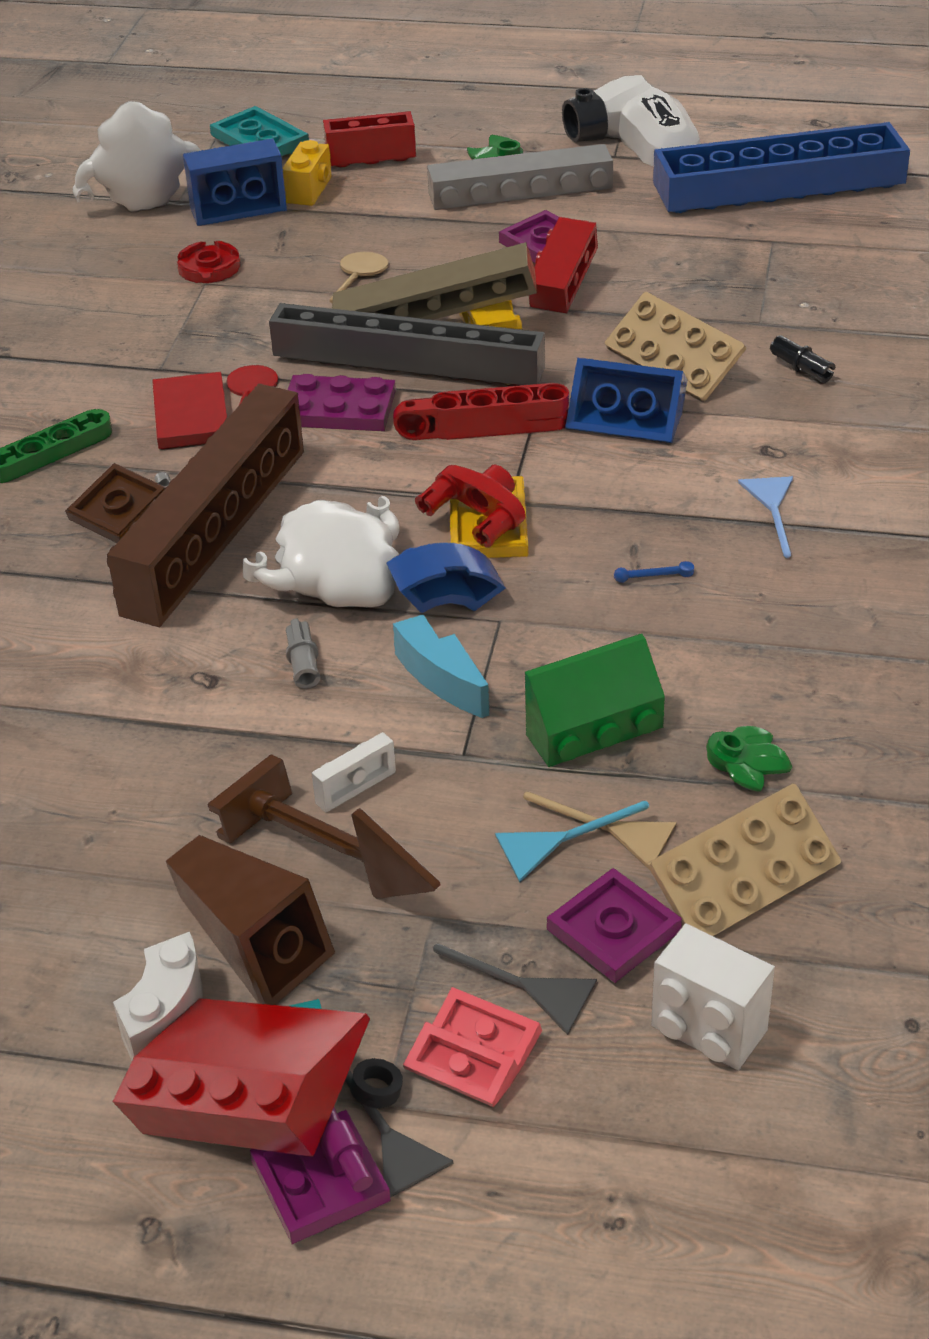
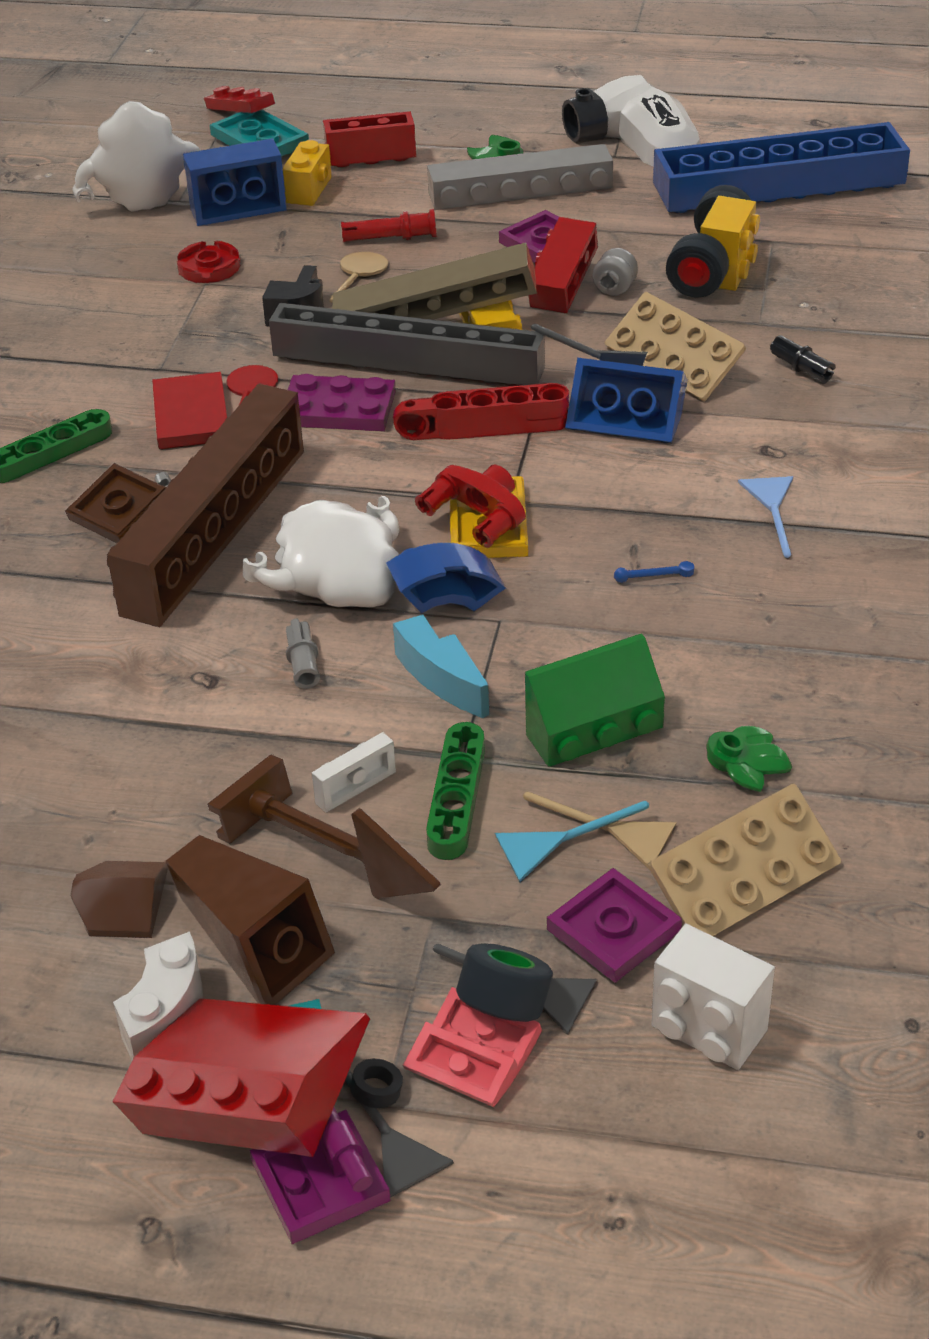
none -> reddish brown slope [70,861,168,938]
none -> red plate [204,86,275,113]
none -> black brick [262,265,324,327]
none -> red pin [341,209,437,242]
none -> green beam [426,722,485,860]
none -> black wheel [456,943,553,1022]
none -> dark grey piece [531,324,648,366]
none -> light grey piece [592,248,638,296]
none -> brick [666,185,760,298]

